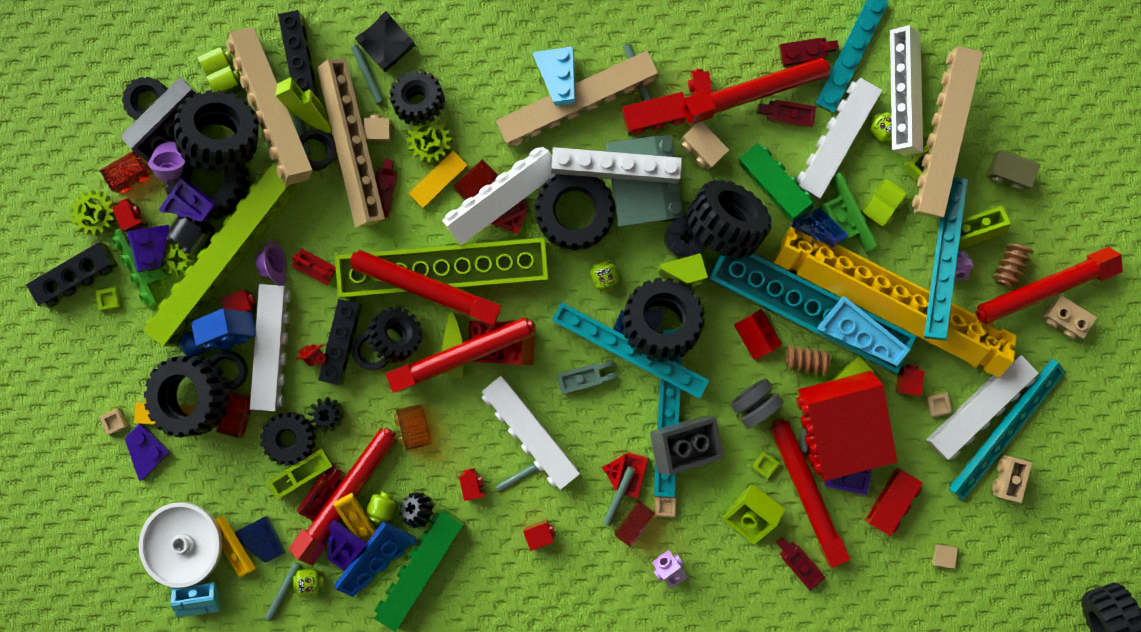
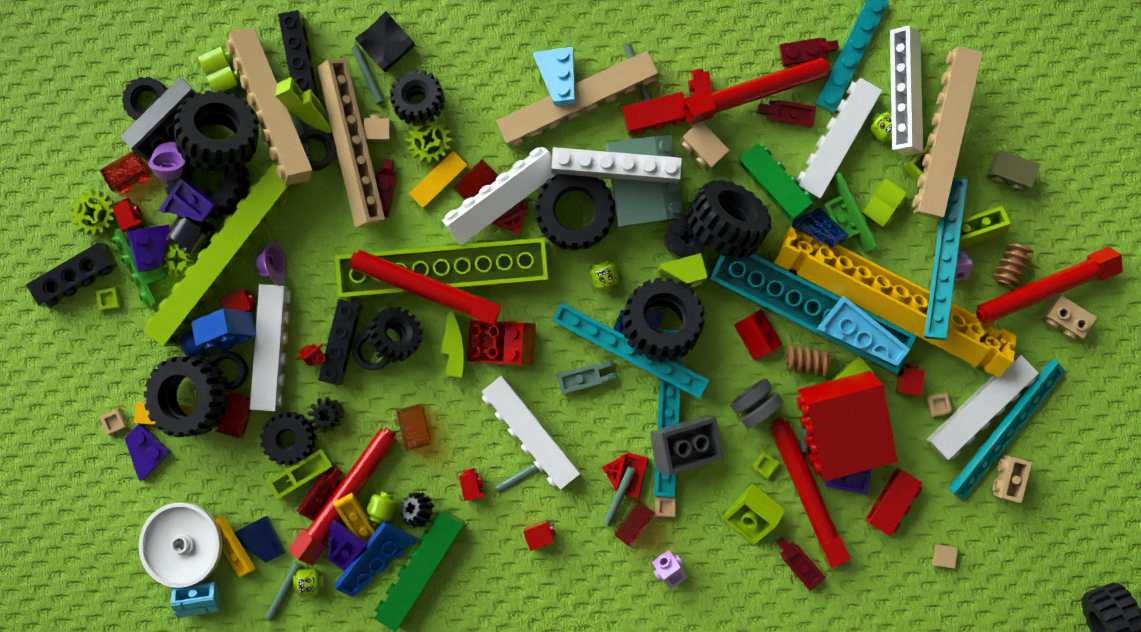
red hinge [292,248,336,286] -> none
red brick [385,317,536,393] -> none

